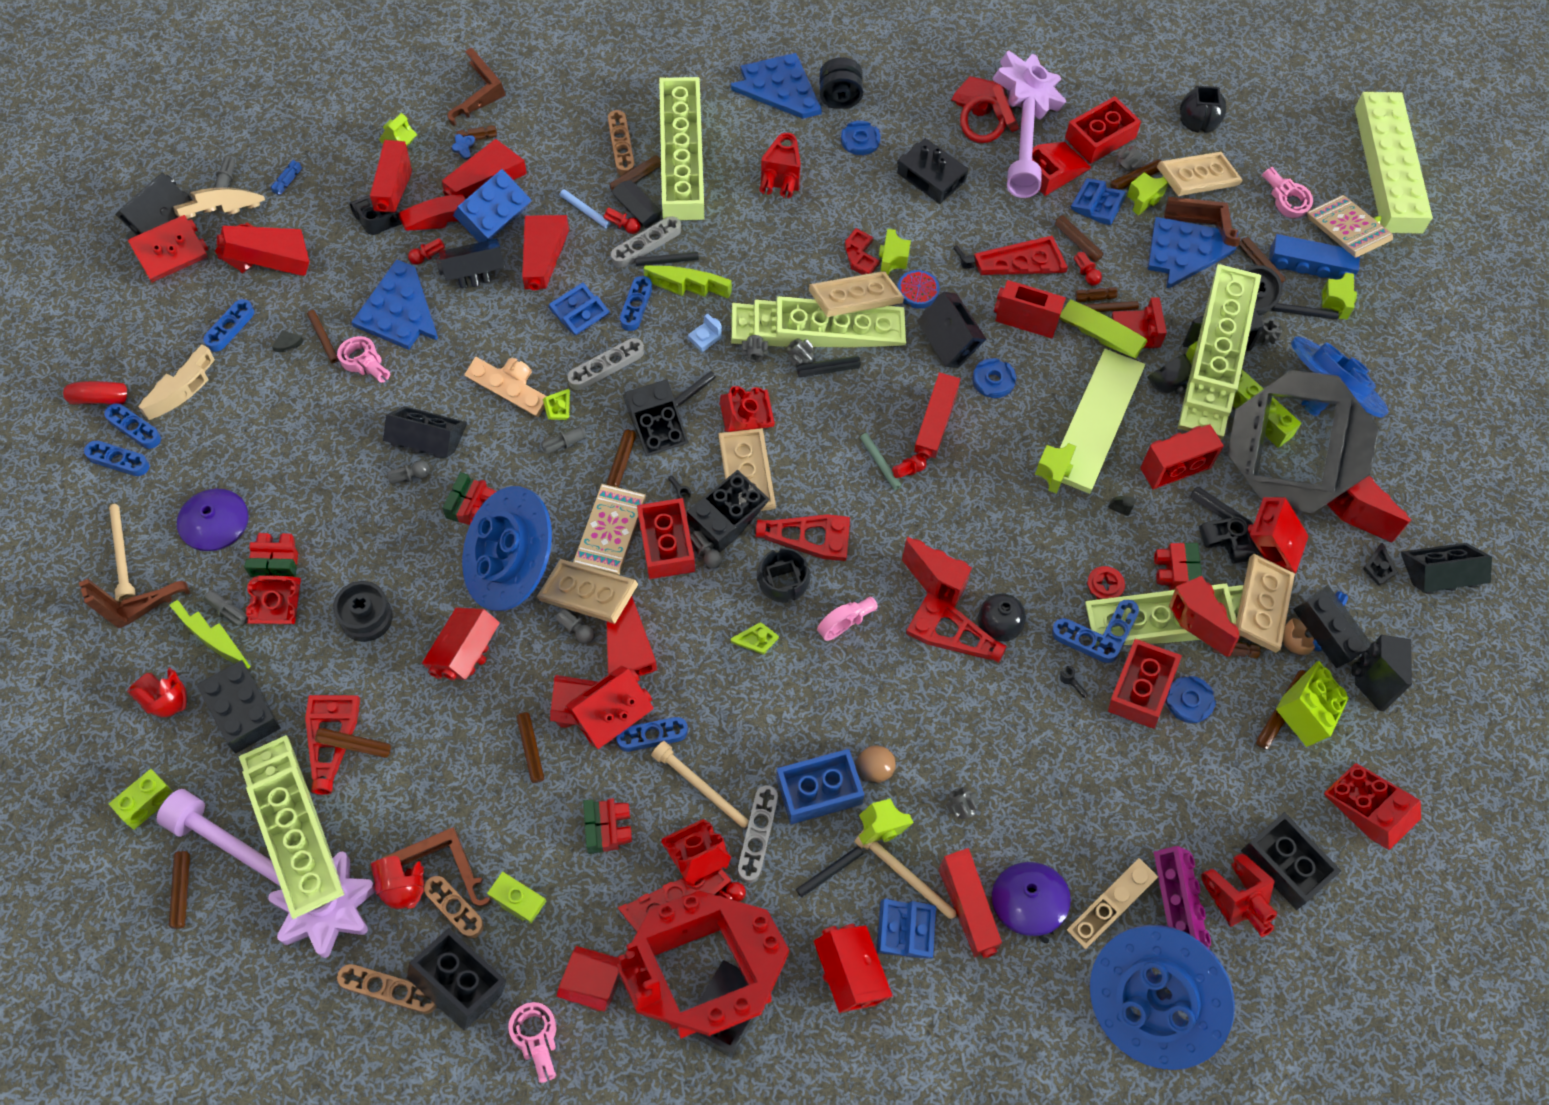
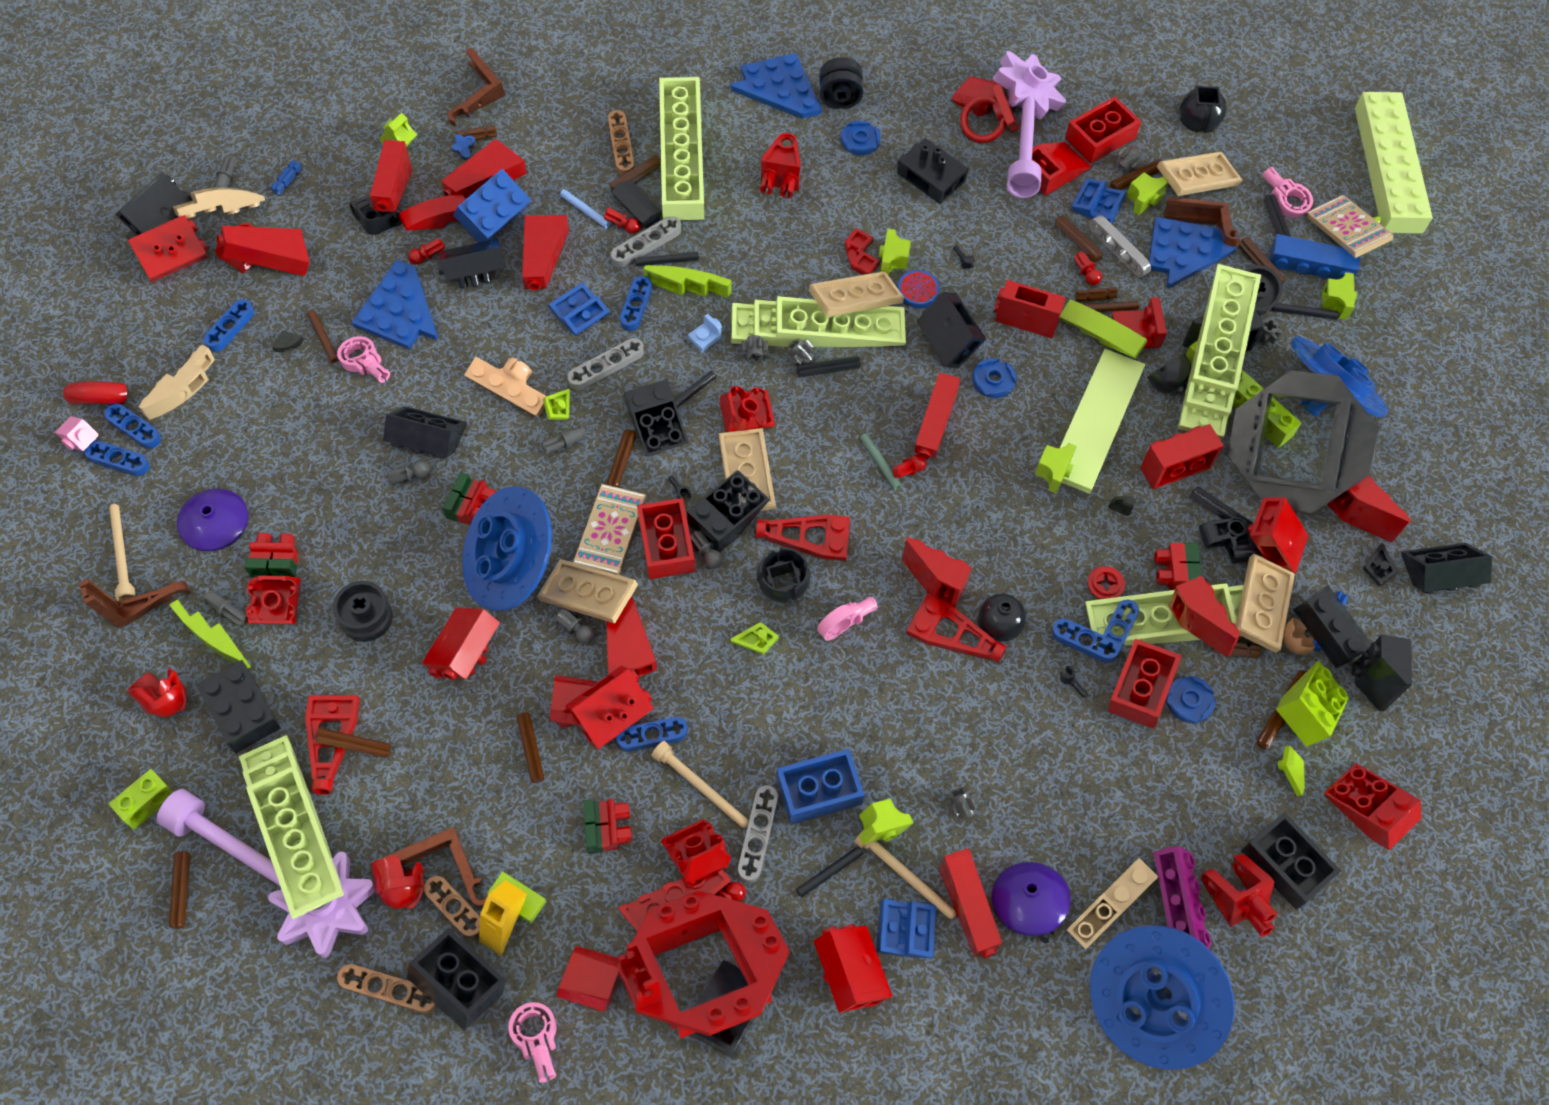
medium nougat hair [855,745,896,784] -> none
red wing [974,235,1068,275] -> none
none -> bright pink brick [55,416,99,451]
none -> yellow slope [479,880,527,956]
none -> light grey beam [1089,215,1151,278]
none -> black axle [1264,194,1291,237]
none -> lime piece [1278,746,1305,796]

